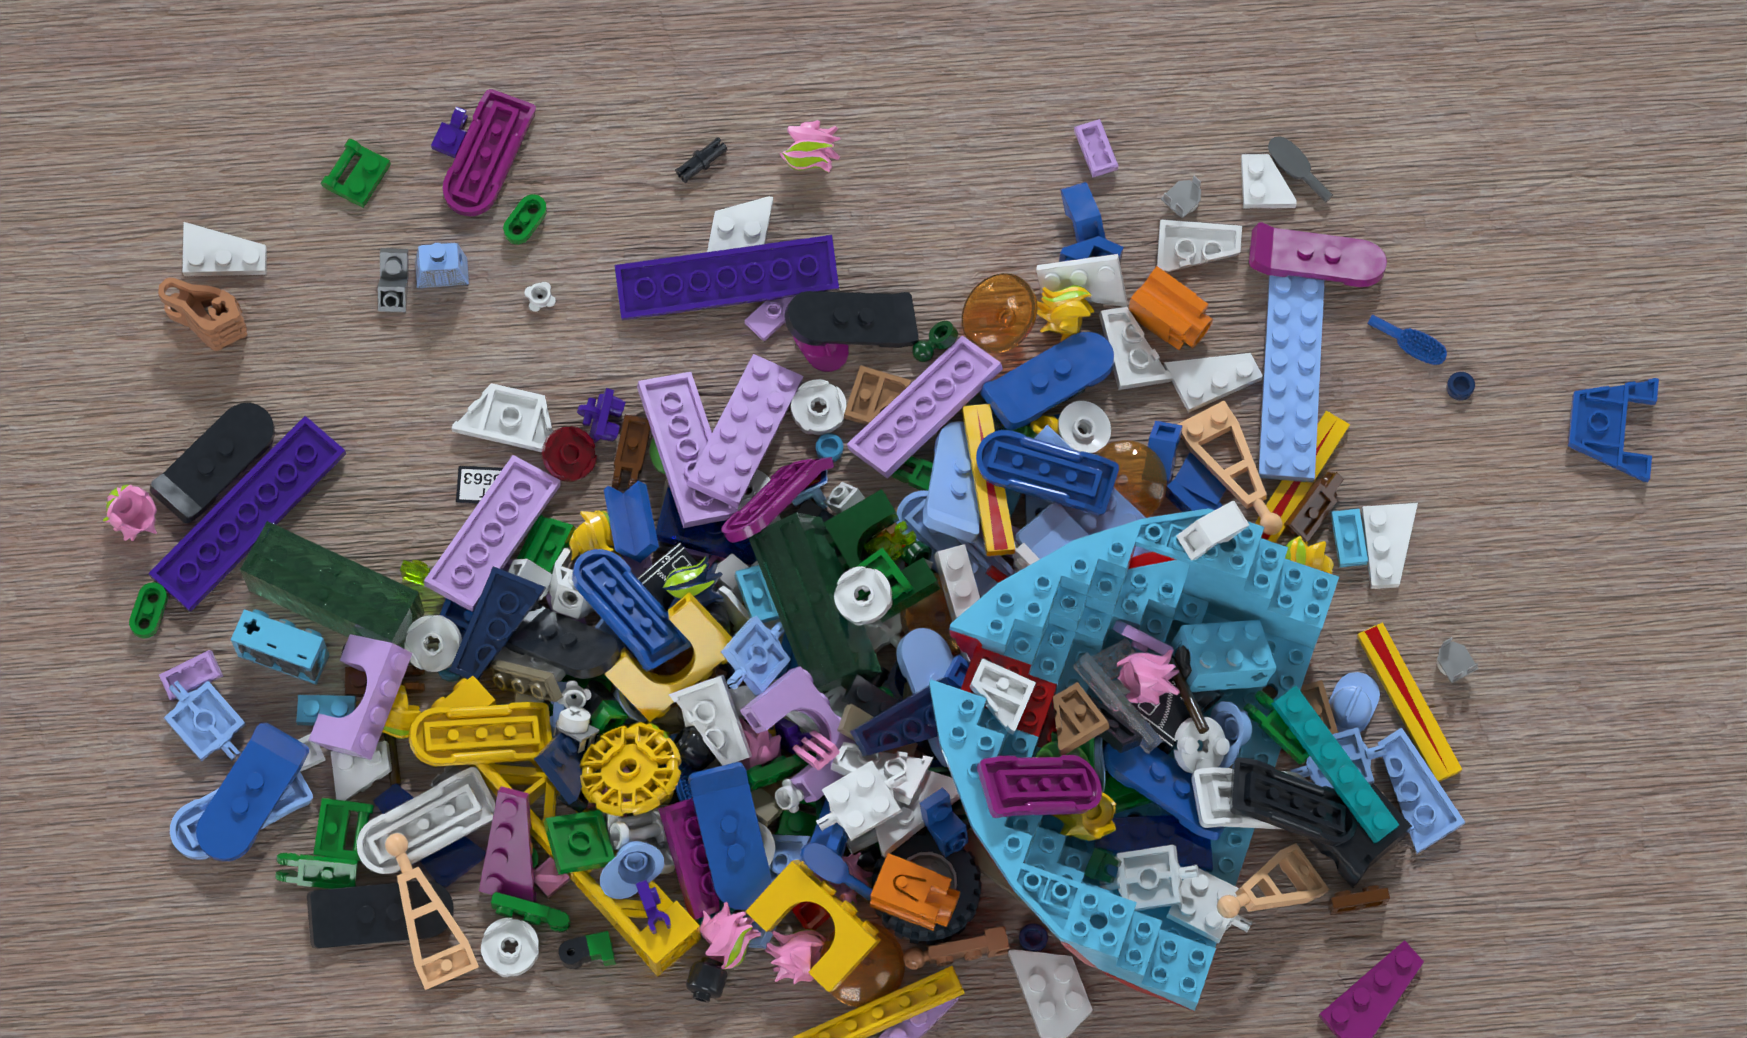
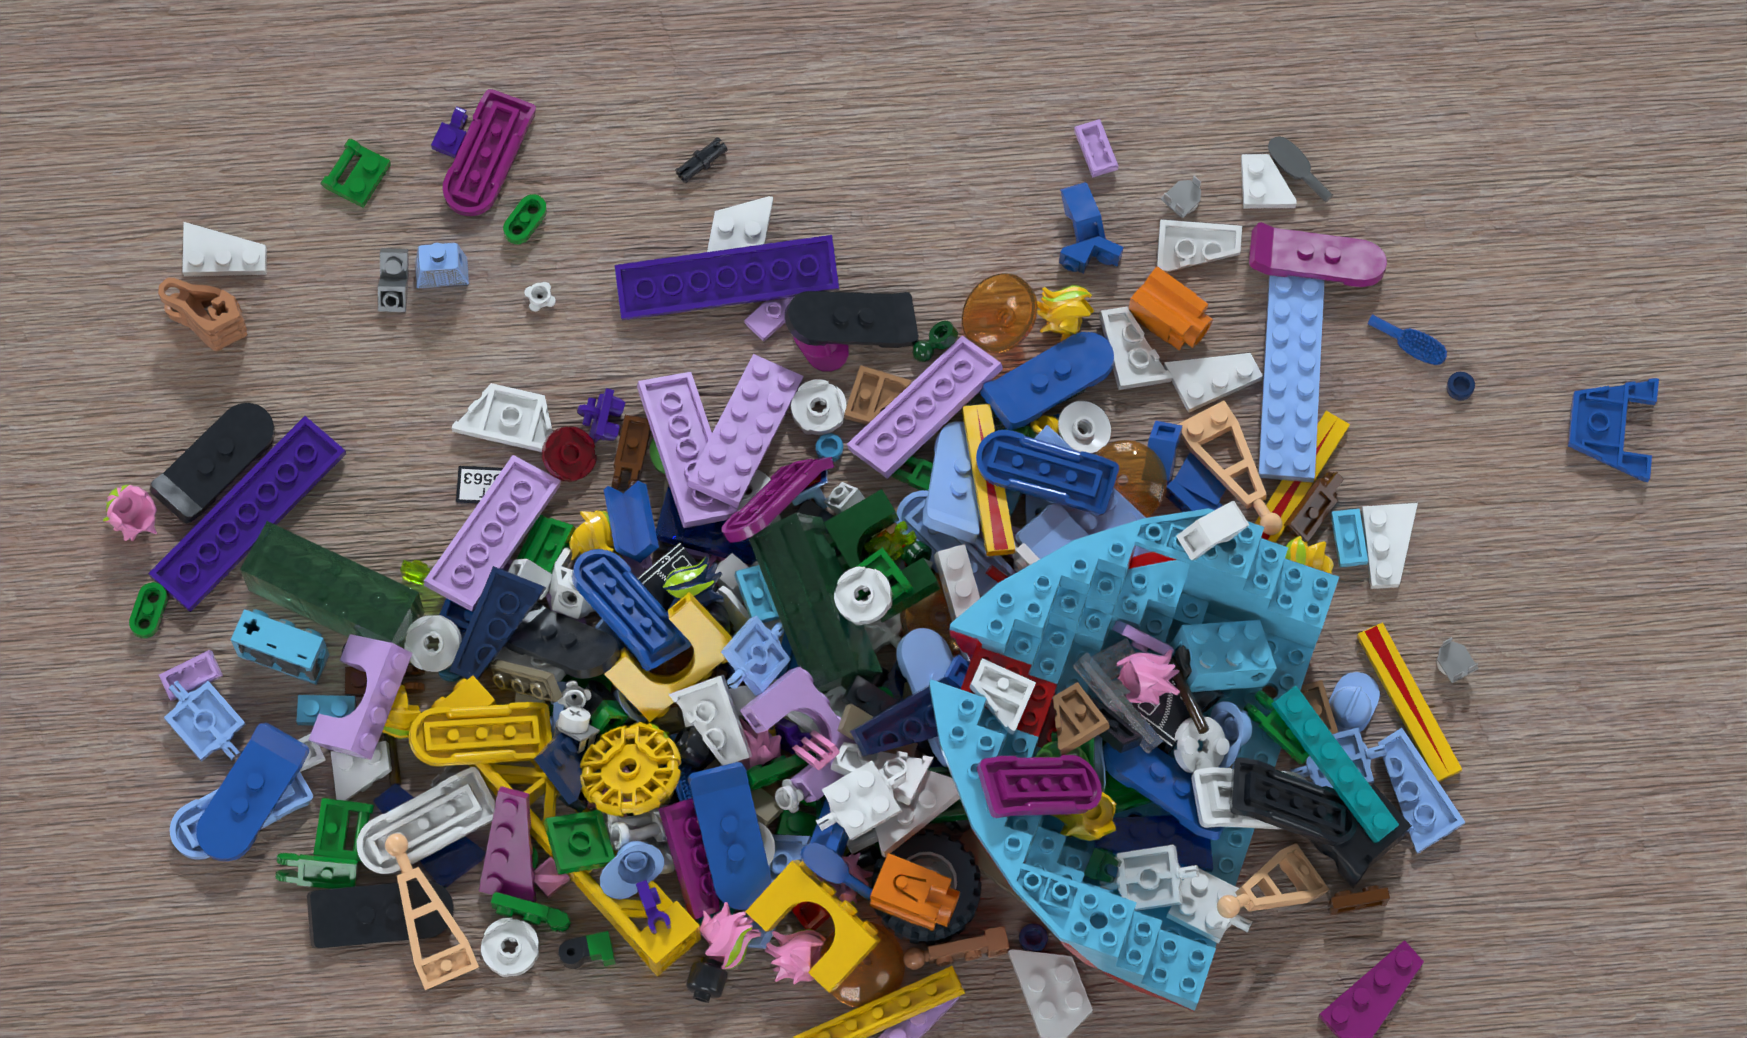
bright pink hair [780,120,840,173] -> none
blue slope [919,787,969,858] -> none
white wing [1036,254,1128,307] -> none

